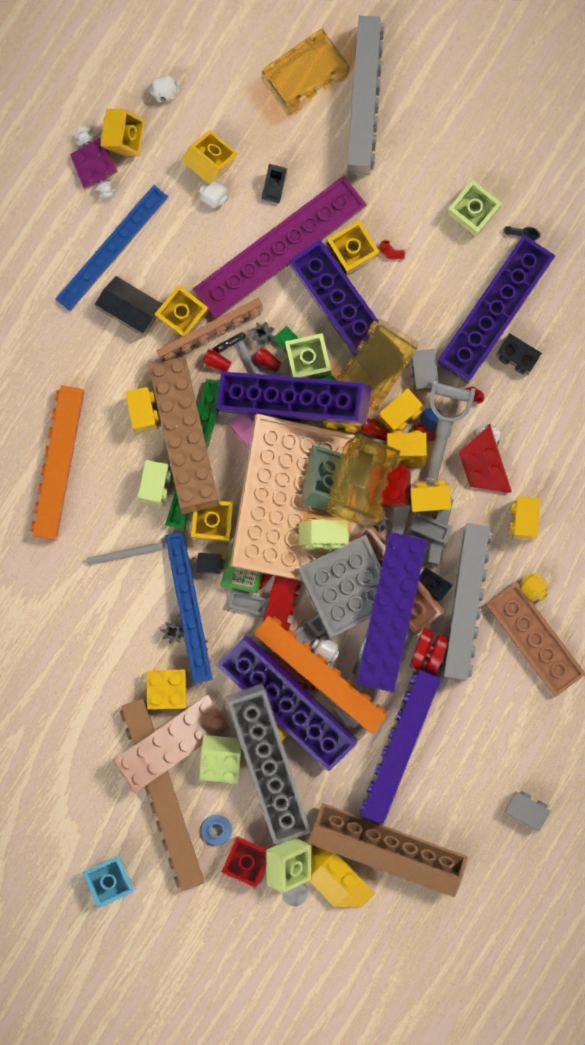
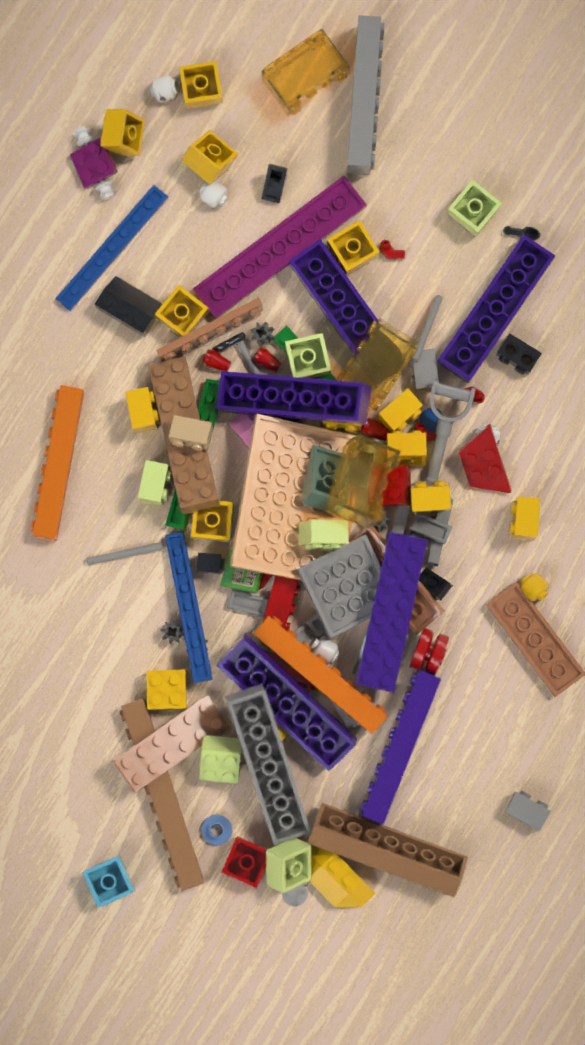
light grey brick [442,523,493,681] -> none
none -> tan brick [169,415,213,451]
none -> yellow brick [179,61,223,109]
none -> light grey bar [411,295,443,363]

